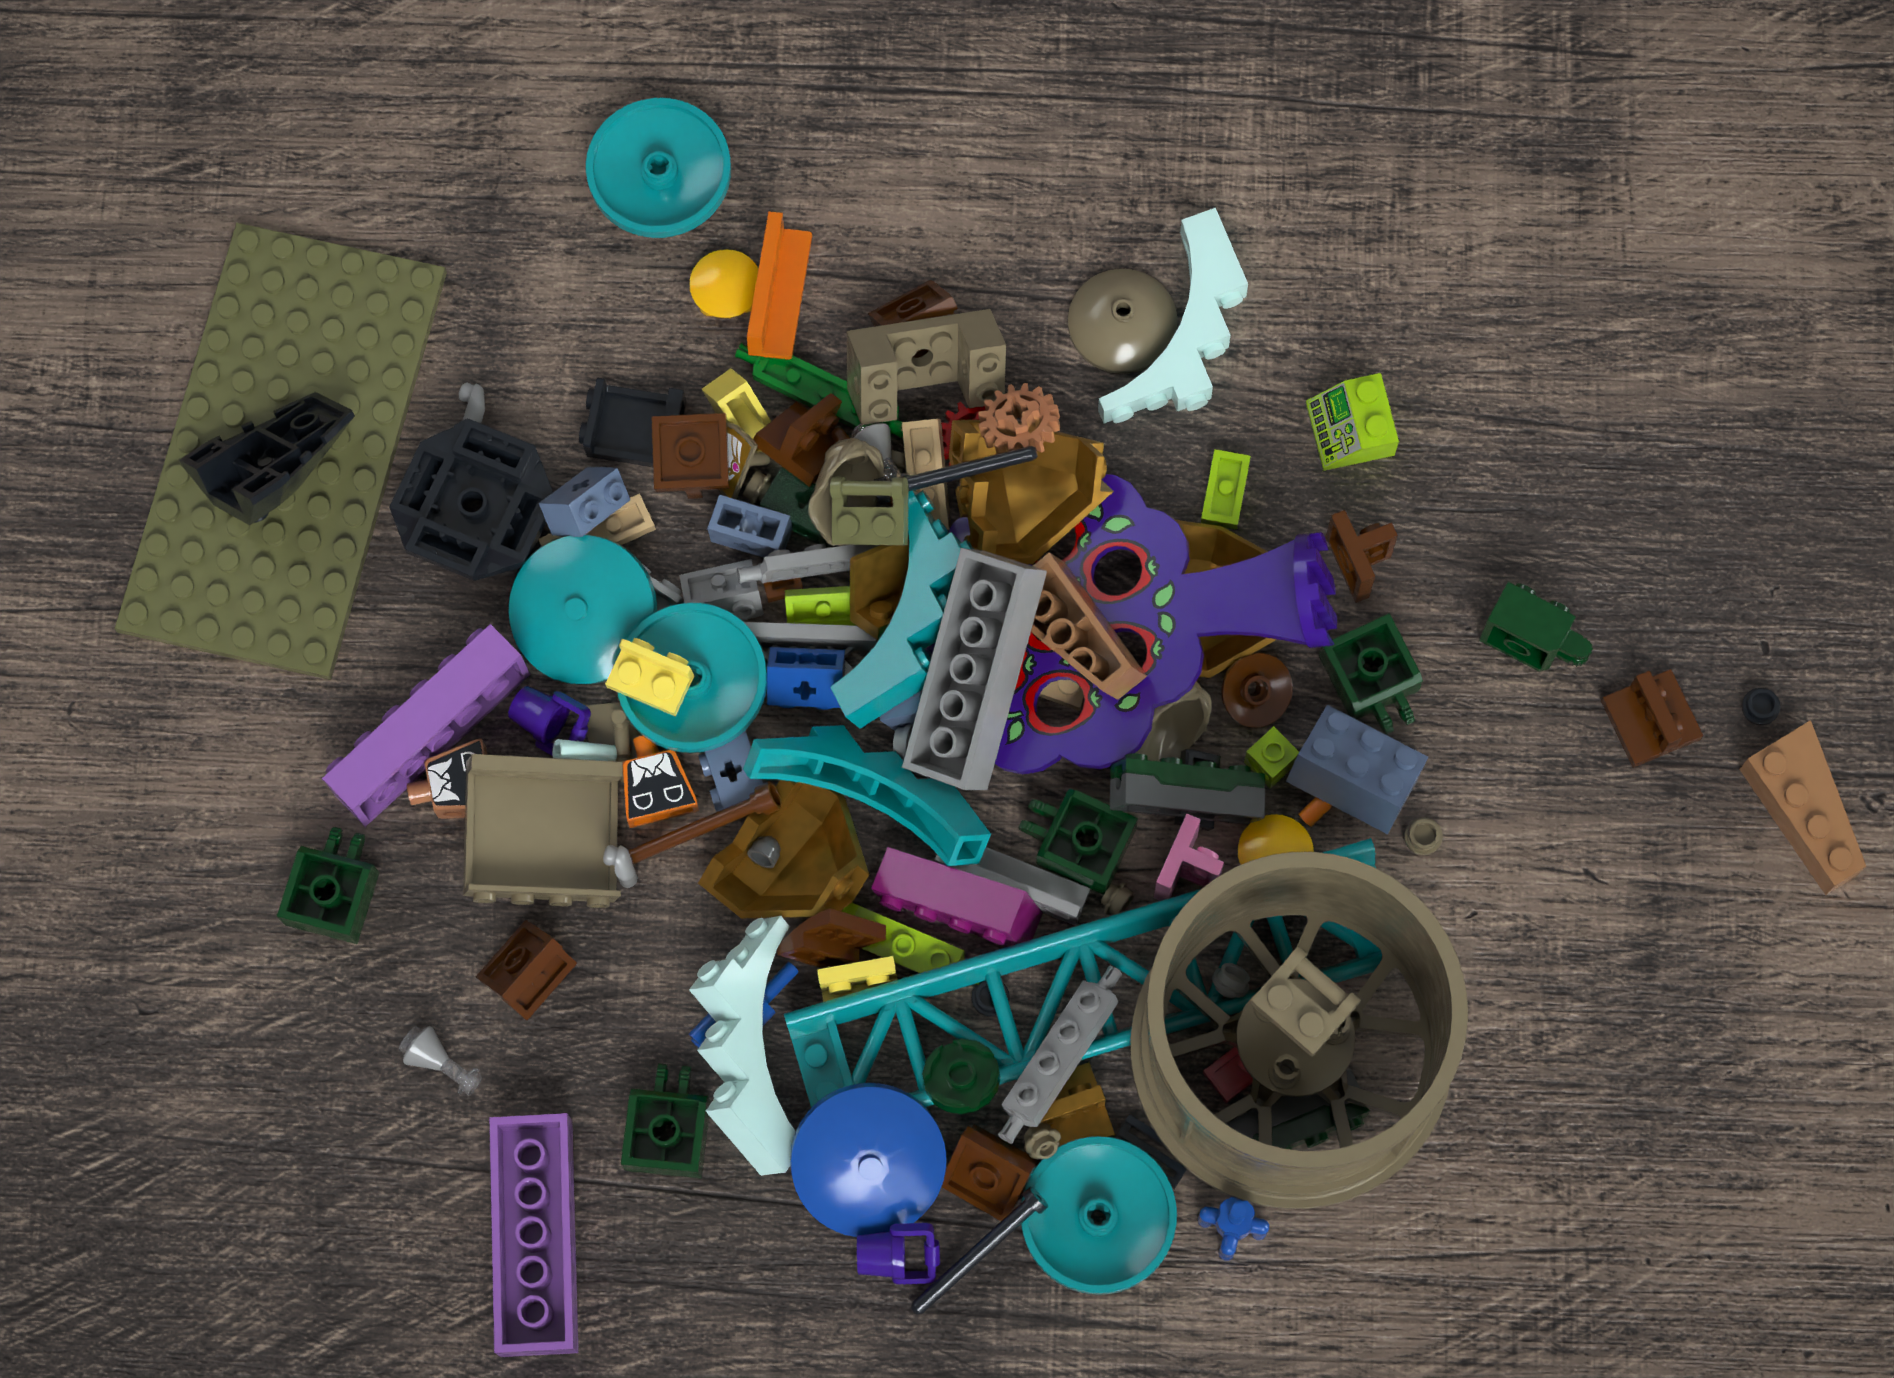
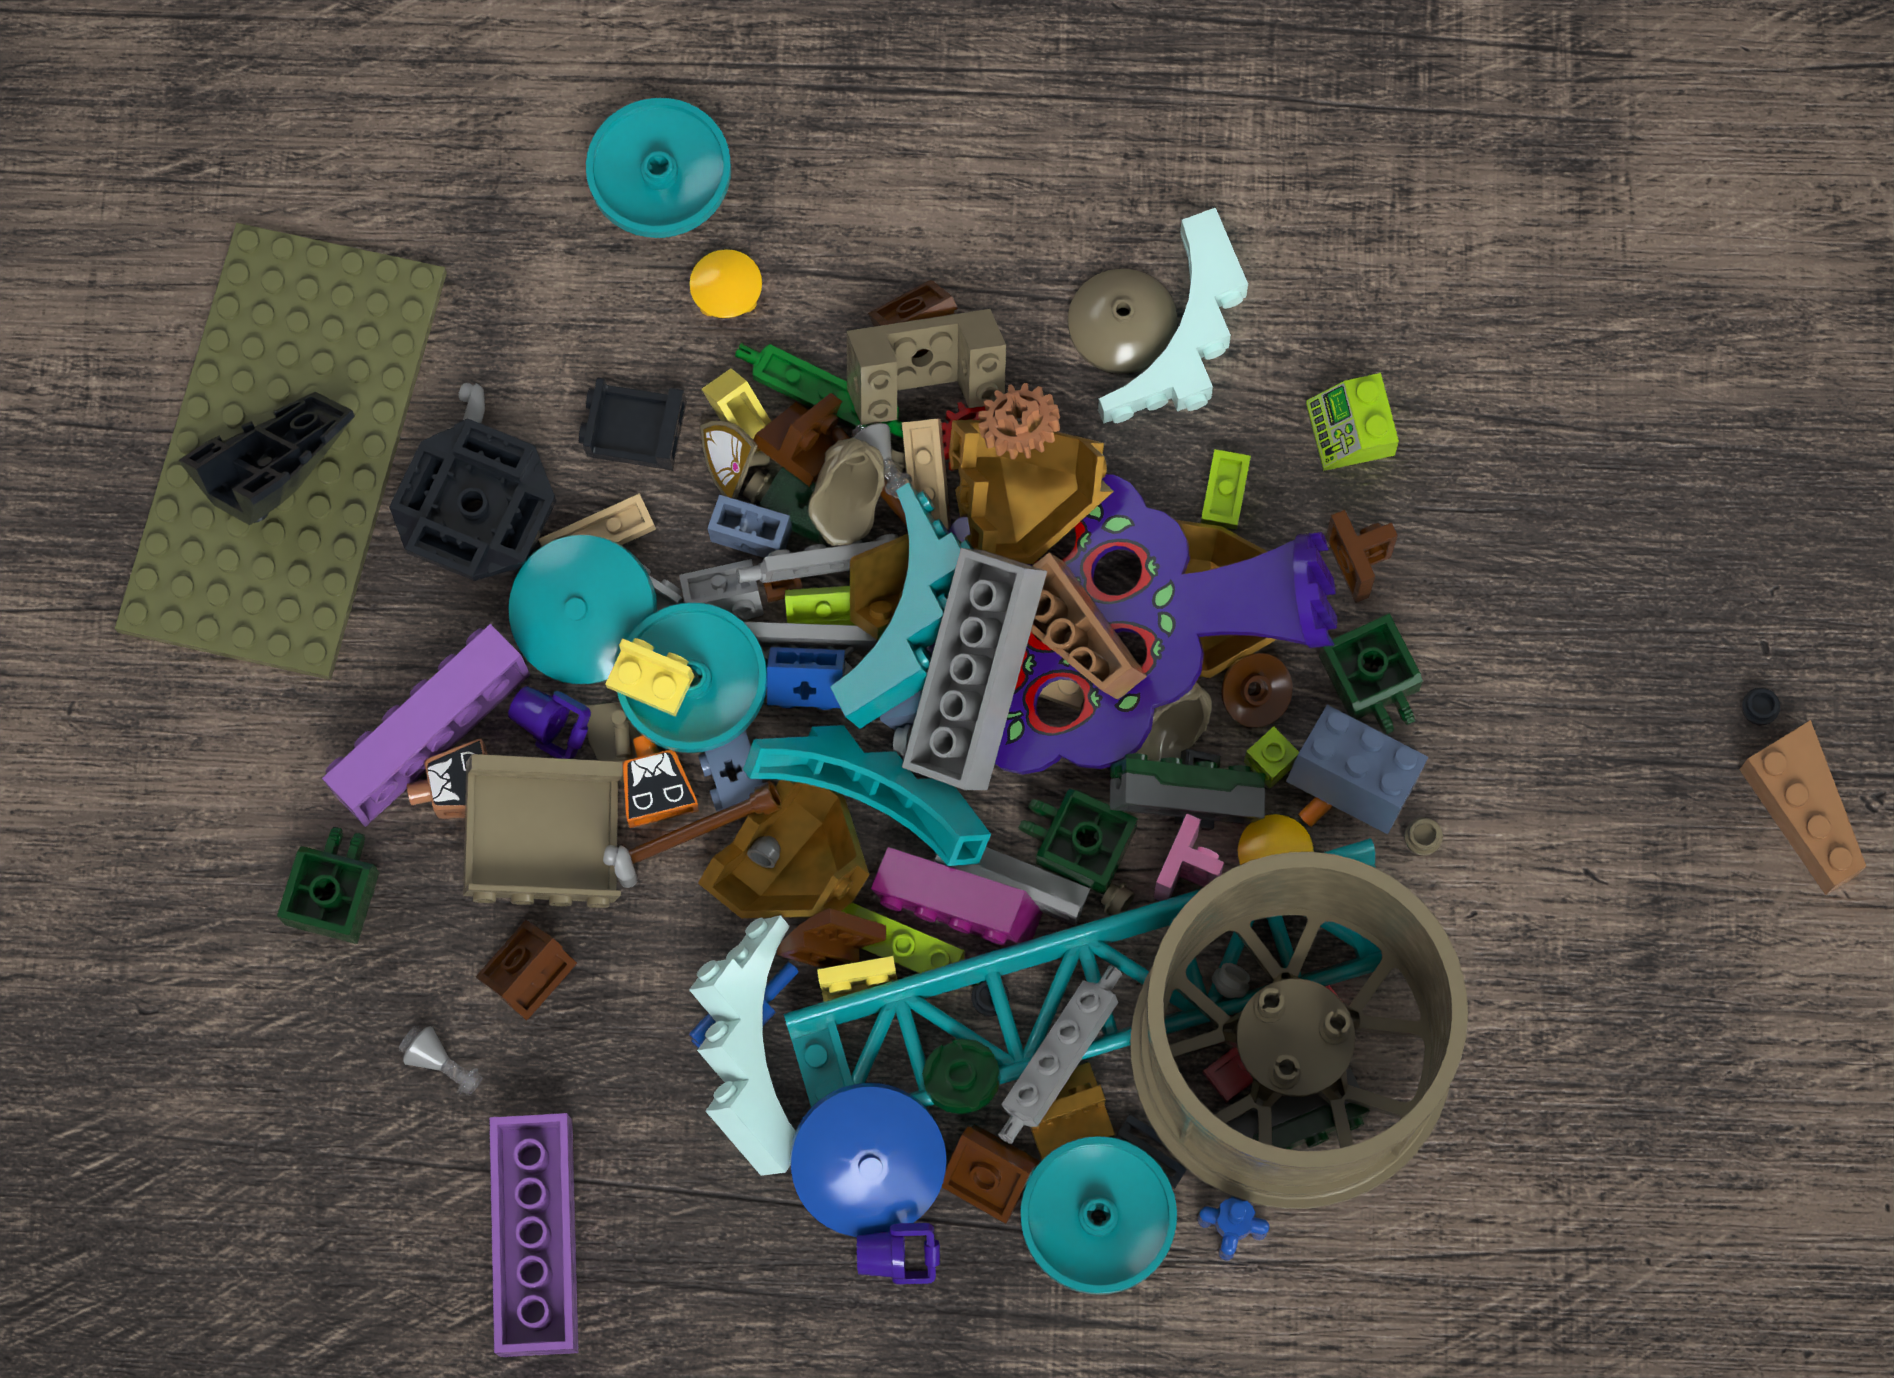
sand blue brick [539,467,630,537] -> none
light aqua axle [552,739,617,762] -> none
dark green hinge [621,1063,711,1179] -> none
reddish brown bracket [652,413,729,499] -> none
orange panel [747,211,812,360] -> none
olive plate [830,476,909,546] -> none
black bar [874,446,1038,504] -> none
black bar [911,1187,1049,1315] -> none
dark tan plate [1024,1123,1061,1159] -> none
dark tan plate [1250,946,1361,1057] -> none
dark green hinge [1479,582,1593,672] -> none
reddish brown bracket [1601,669,1703,768] -> none

